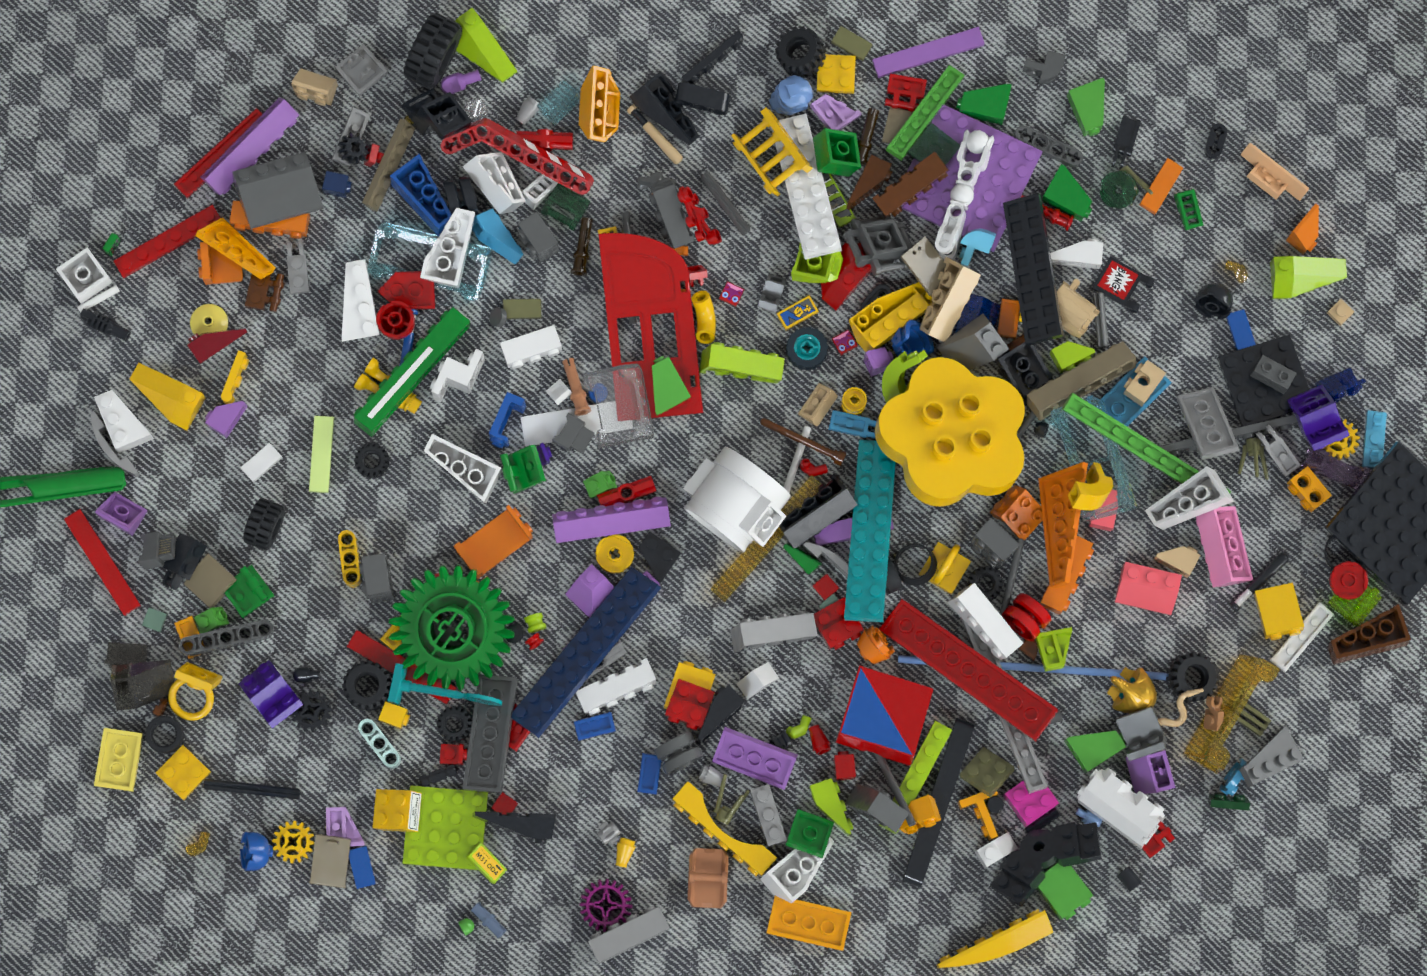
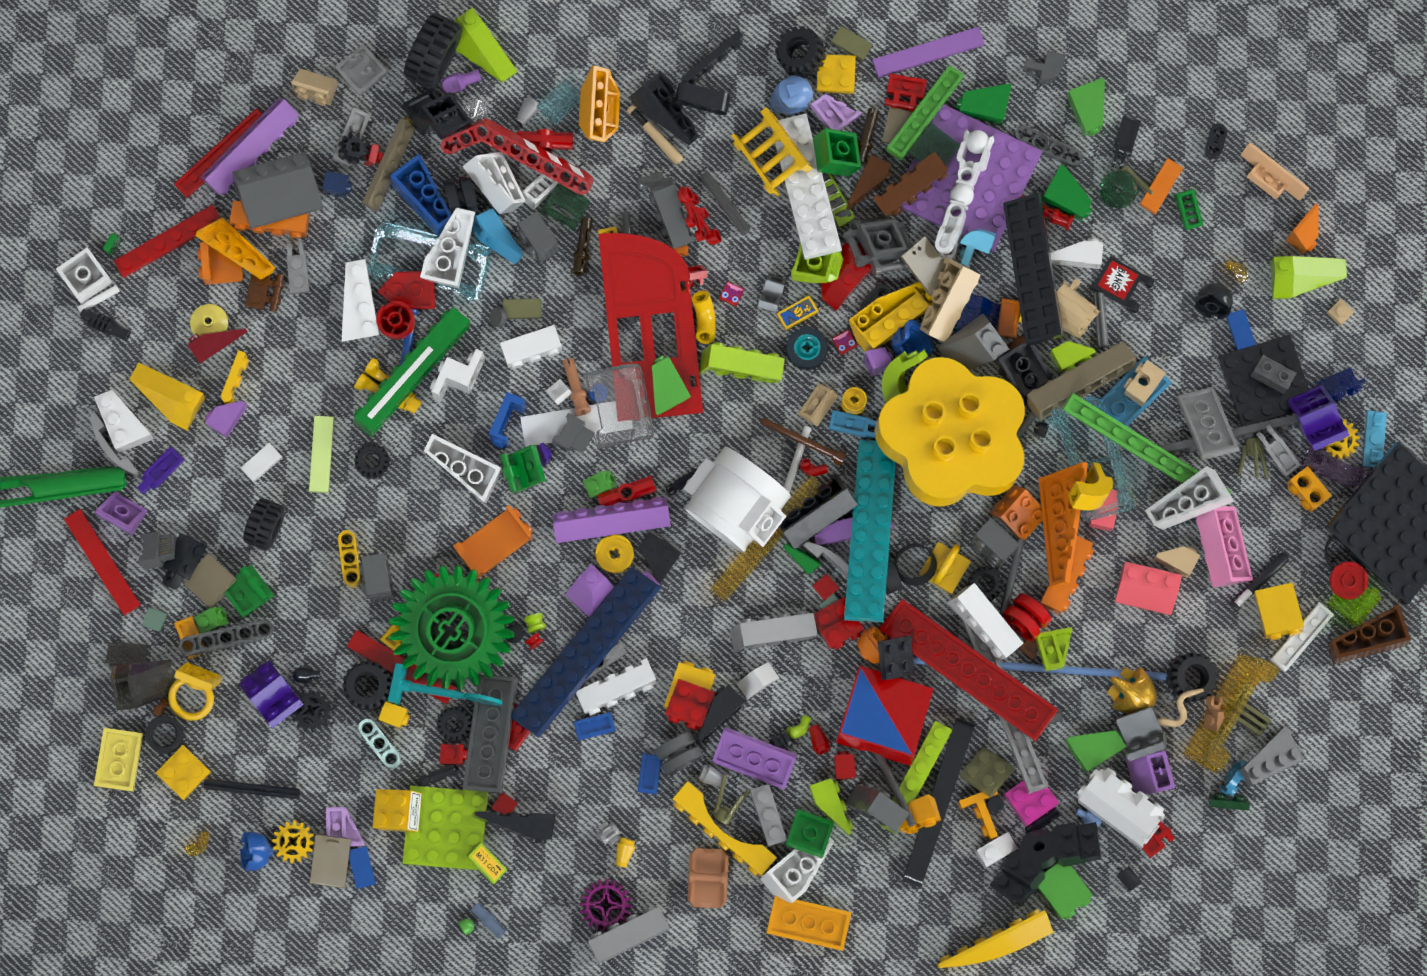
none -> dark purple hinge [137,446,185,495]
none -> black axle [666,469,697,496]
none -> black plate [877,636,915,680]

